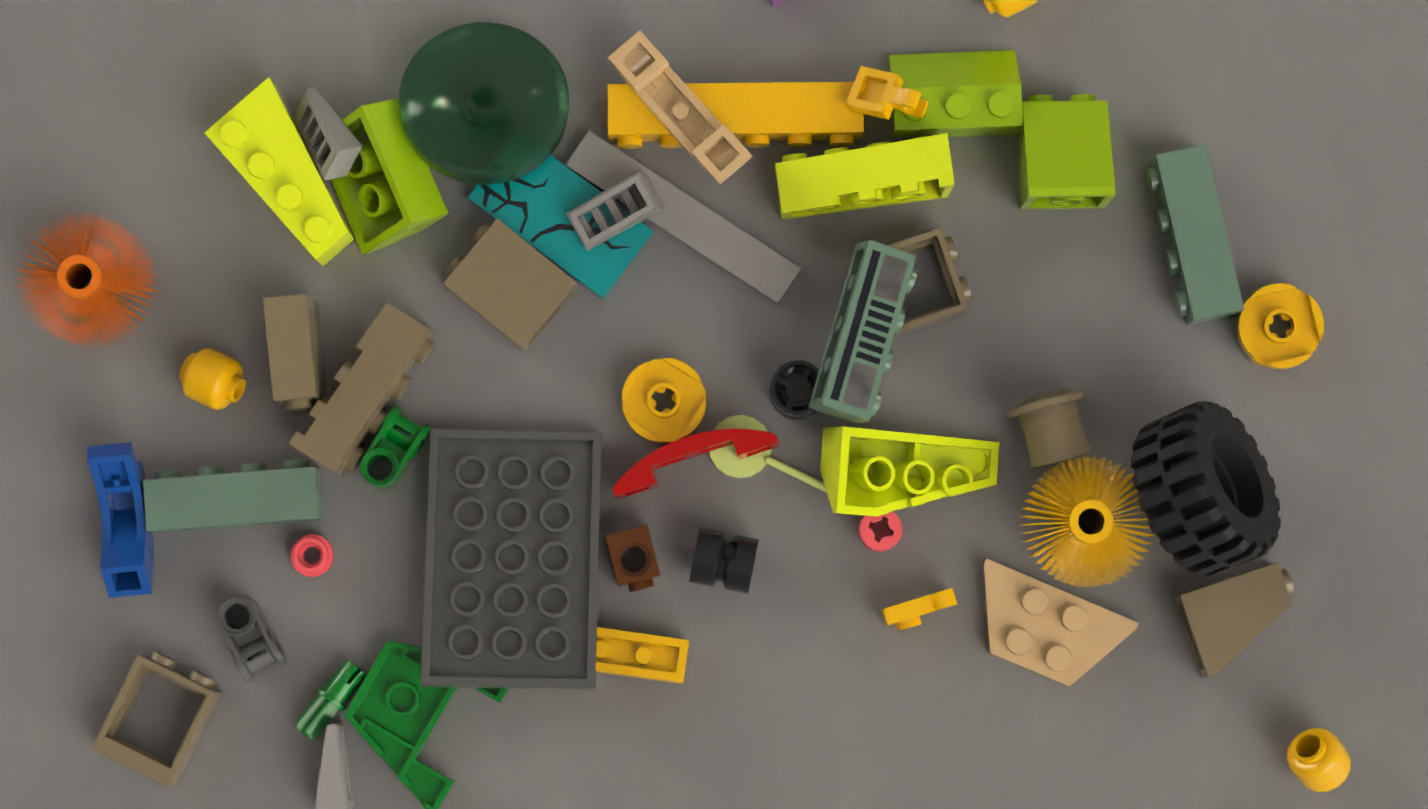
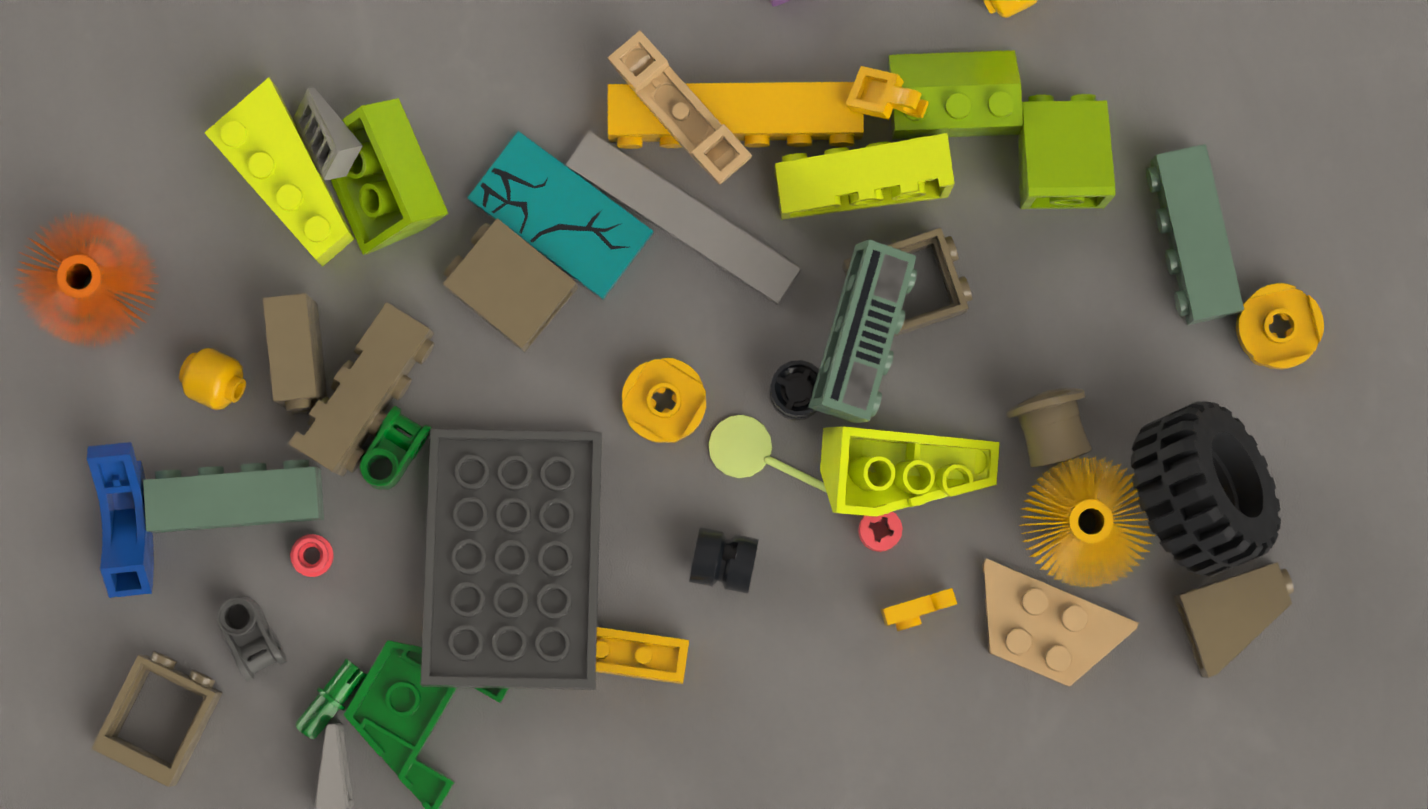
clear green dish [398,22,569,185] -> none
light grey slope [566,171,665,251] -> none
reddish brown brick [605,525,661,592] -> none
red slope [612,428,780,499] -> none
yellow head [1287,728,1351,792] -> none

